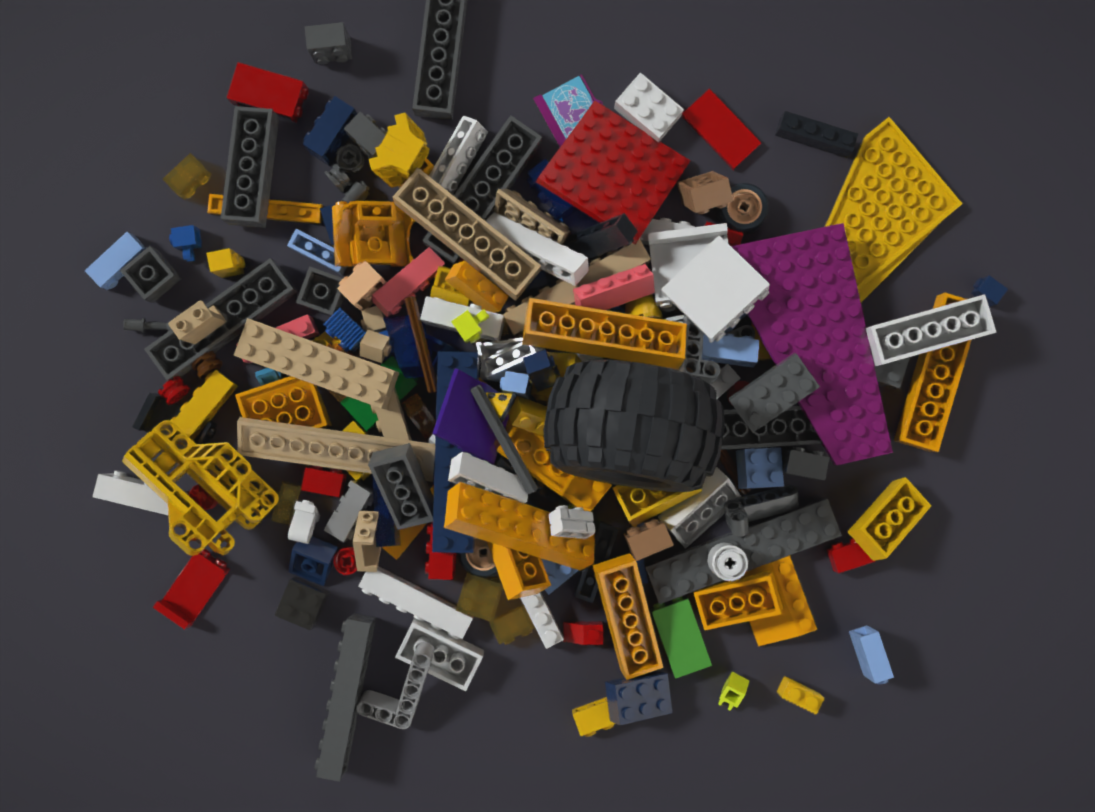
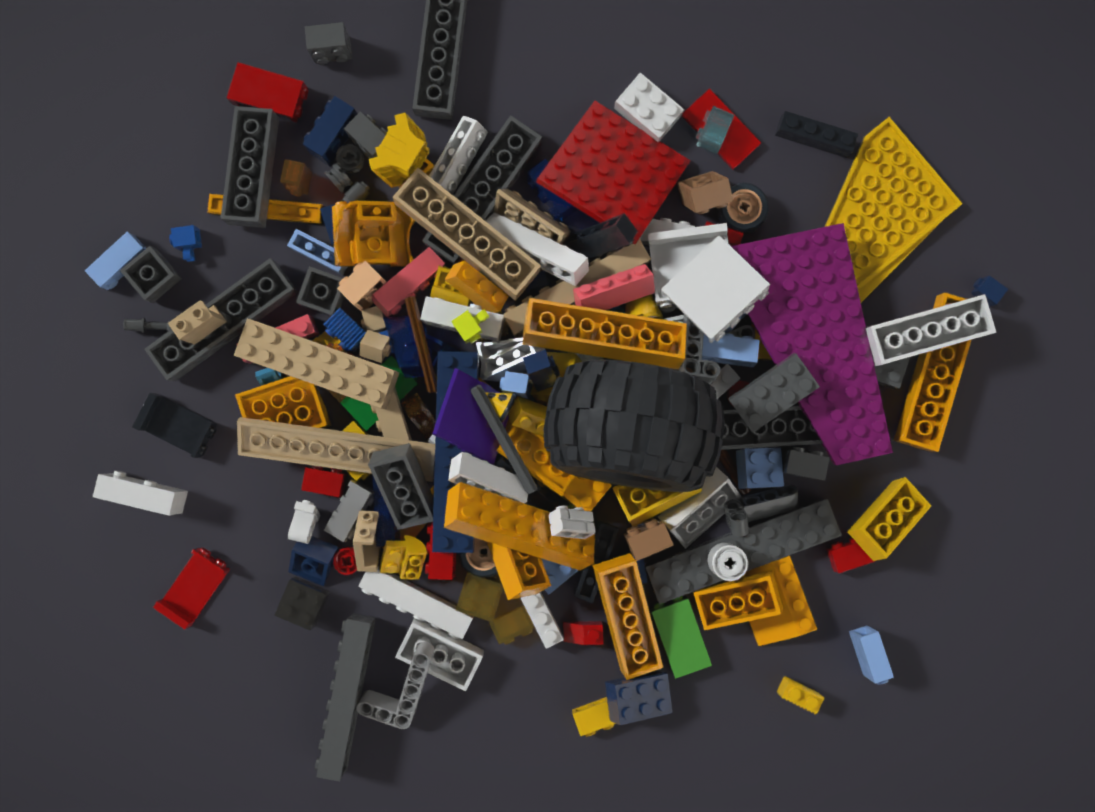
yellow connector [122,420,279,556] -> none
red wheel [158,376,190,405] -> none
clear yellow brick [163,153,212,200] -> none
yellow brick [170,370,238,441] -> none
red wheel [189,485,218,511] -> none
reddish brown wheel [191,351,223,379] -> none
yellow brick [207,248,245,278] -> none
clear yellow brick [271,481,301,525] -> none
sticker [533,74,603,147] -> none
neon yellow brick [718,671,749,711] -> none
none -> clear orange brick [280,159,312,196]
none -> yellow brick [379,535,427,580]
none -> clear light blue brick [695,106,734,154]

